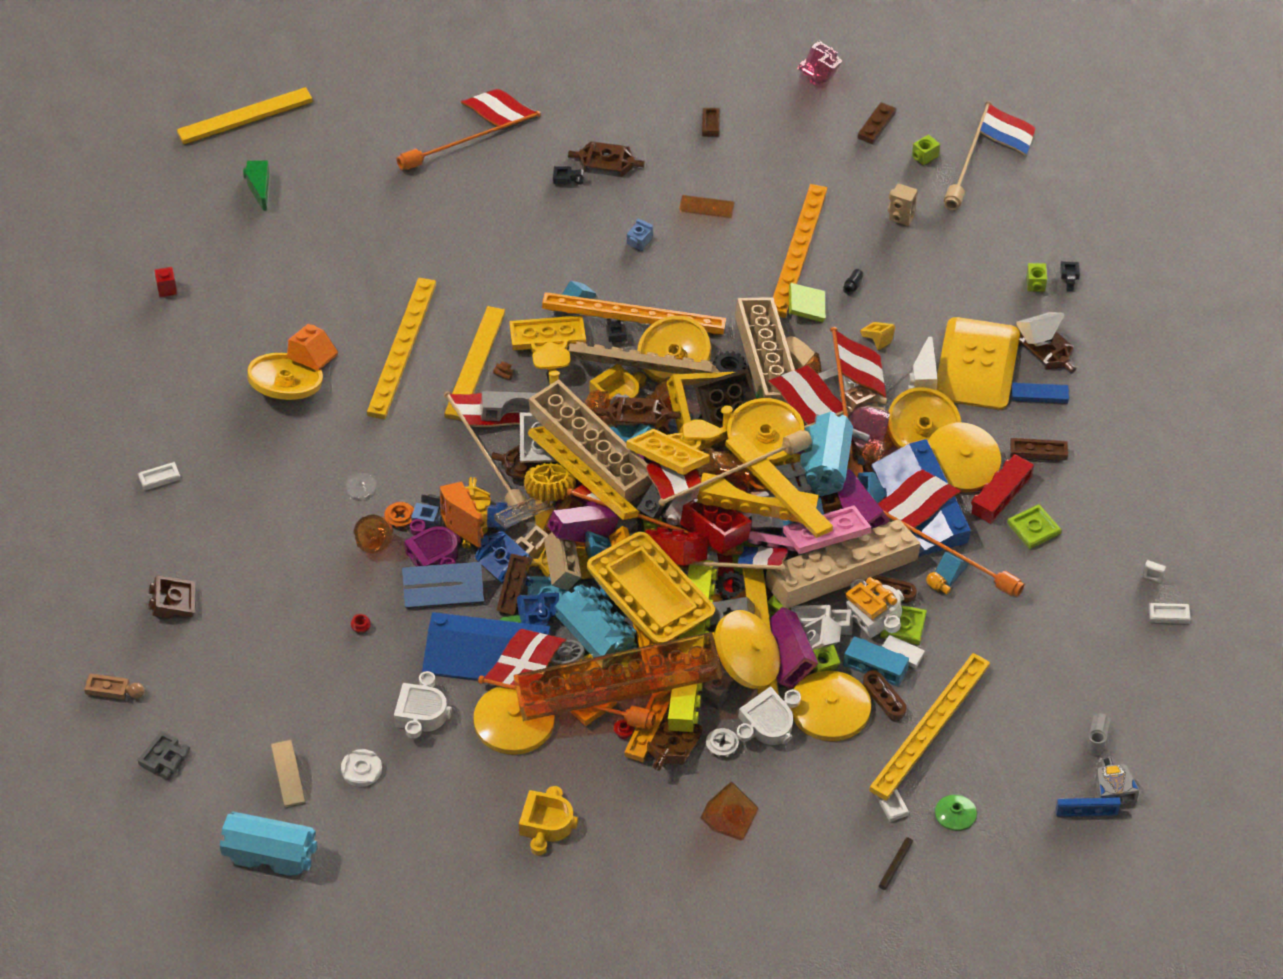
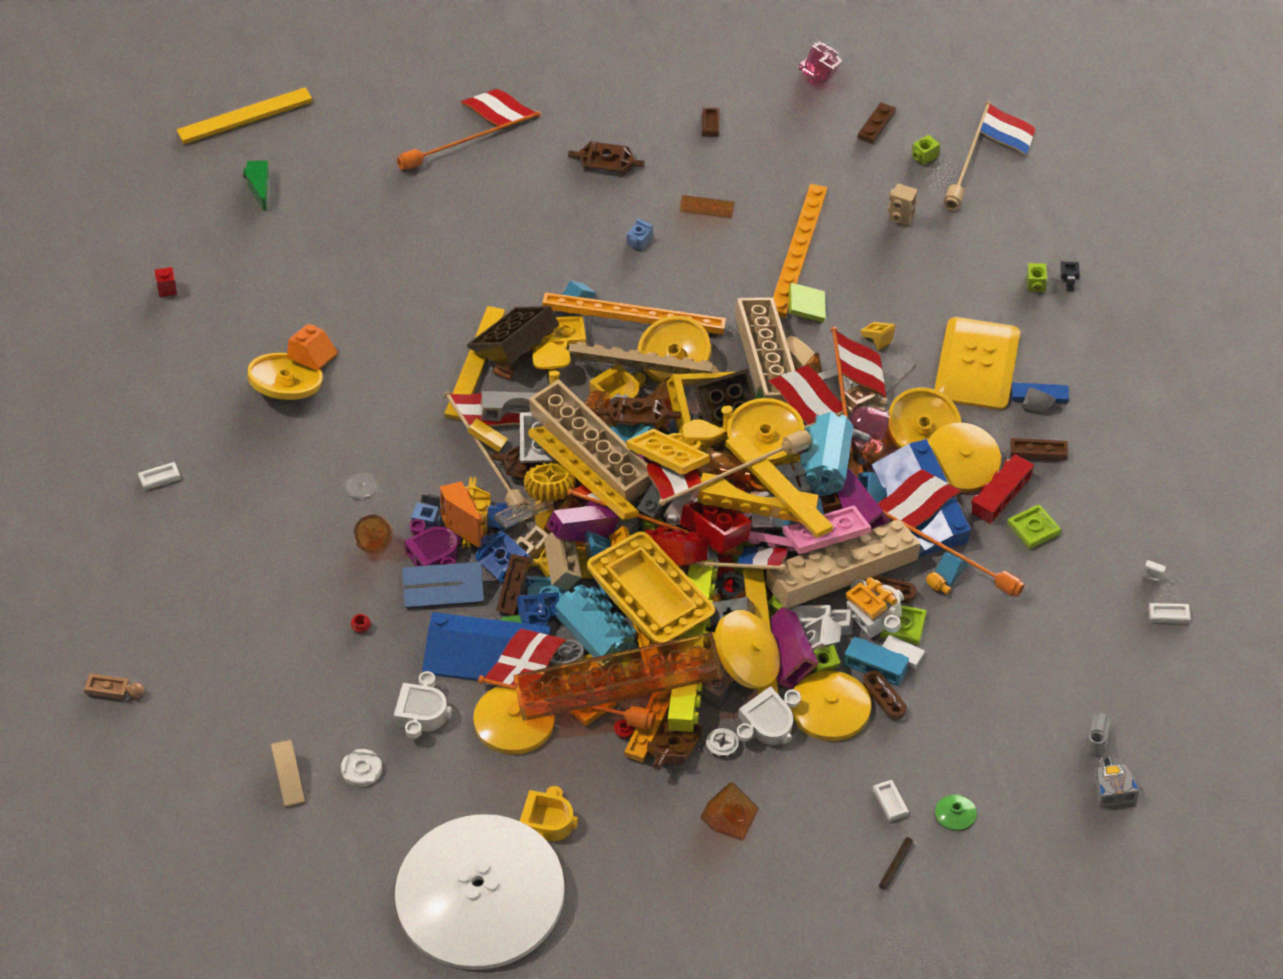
dark grey plate [137,731,190,779] -> none
reddish brown plate [148,575,195,619] -> none
medium azure brick [220,811,317,876] -> none
yellow plate [367,277,436,419] -> none
orange gear [384,502,414,529] -> none
black plate [553,166,584,184] -> none
black plate [606,318,627,342] -> none
black tyre [713,351,746,372] -> none
black pin [843,269,864,295] -> none
yellow plate [869,653,990,801] -> none
white slope [908,337,937,390] -> none
white slope [1016,312,1064,346] -> none
reddish brown plate [1016,319,1077,374] -> none
blue tile [1055,798,1121,817] -> none
none -> white dish [395,814,565,970]
none -> dark brown slope [467,306,559,365]
none -> yellow tile [467,418,508,452]
none -> light grey brick [1021,387,1056,412]

